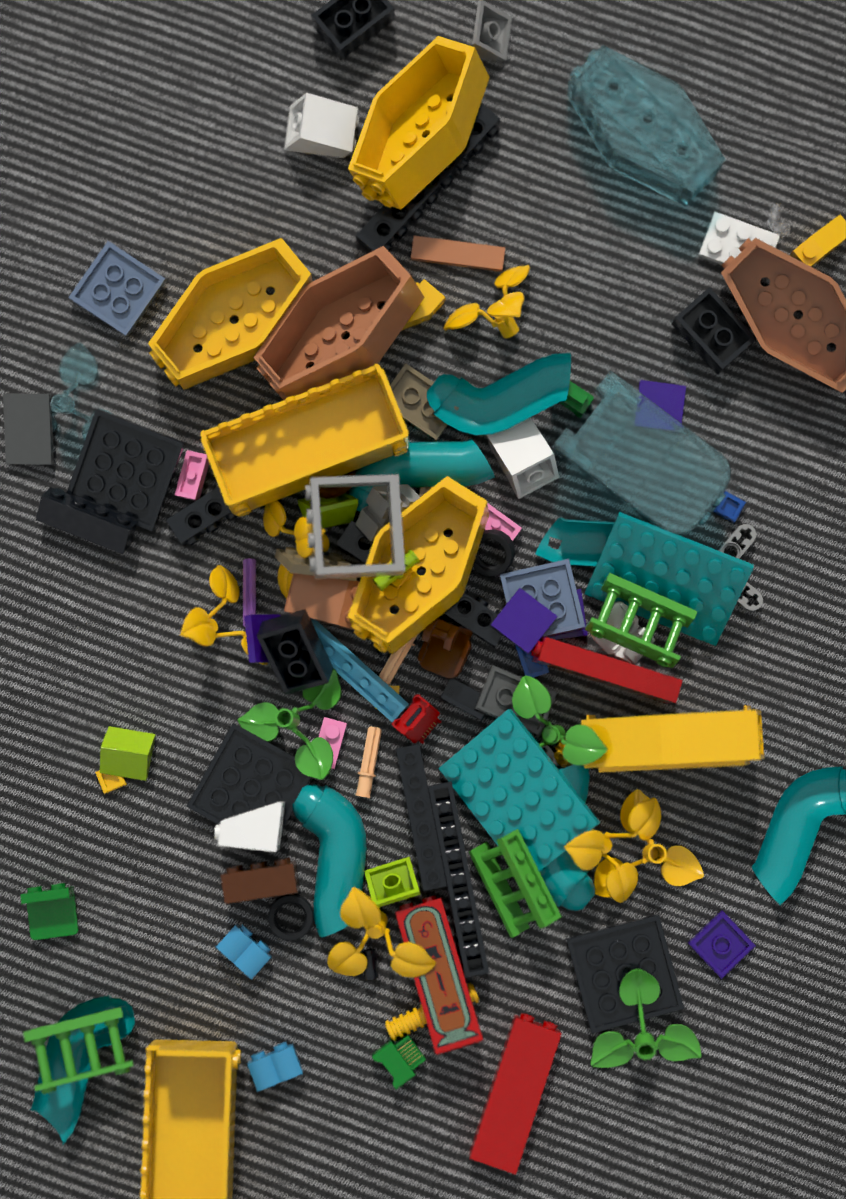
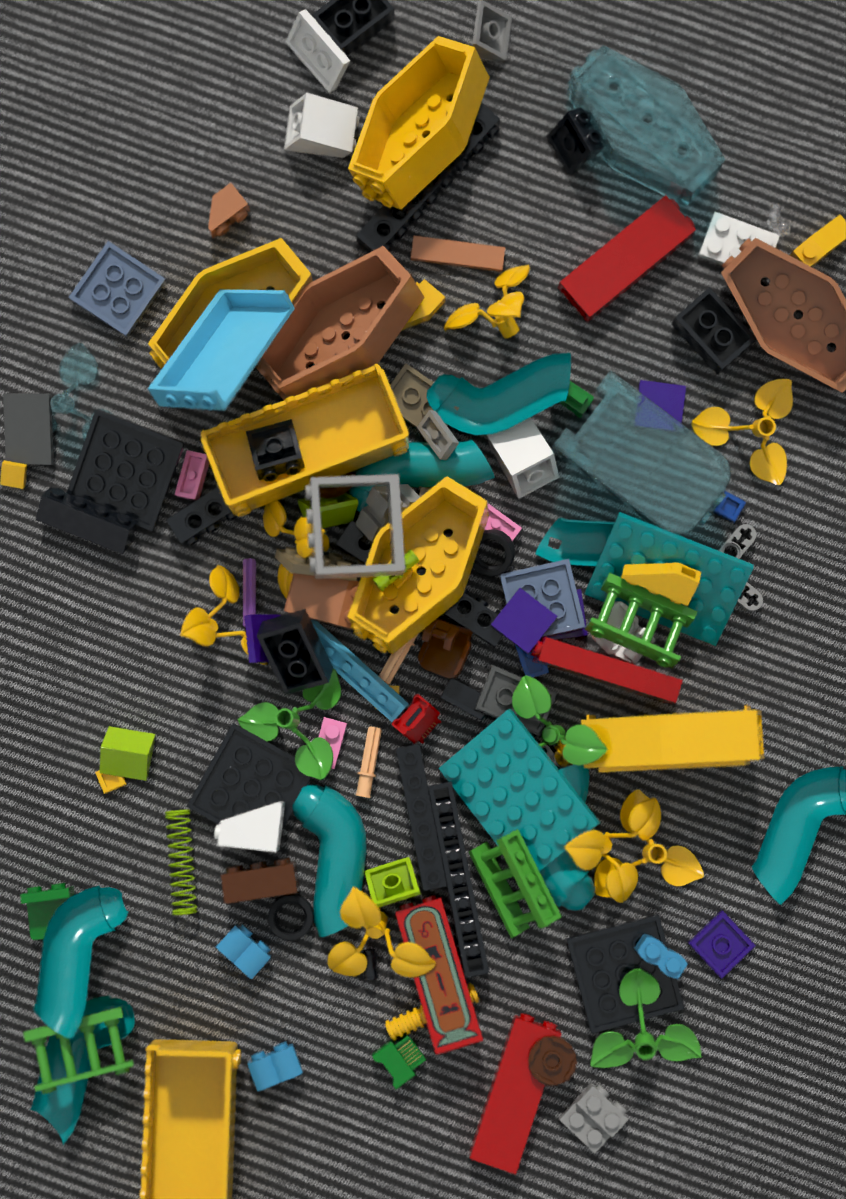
none -> yellow tile [0,460,27,489]
none -> teal animal [33,885,128,1038]
none -> medium azure panel [148,289,295,410]
none -> lime piece [165,809,198,915]
none -> nougat slope [208,183,250,238]
none -> black plate [246,419,305,481]
none -> white plate [286,9,350,93]
none -> light grey plate [417,410,459,460]
none -> reddish brown tile [528,1035,577,1086]
none -> black plate [546,107,604,175]
none -> red brick [558,195,696,323]
none -> light grey plate [559,1083,629,1153]
none -> yellow slope [621,563,701,606]
none -> dark azure brick [634,934,688,979]
none -> yellow plant [691,379,793,485]

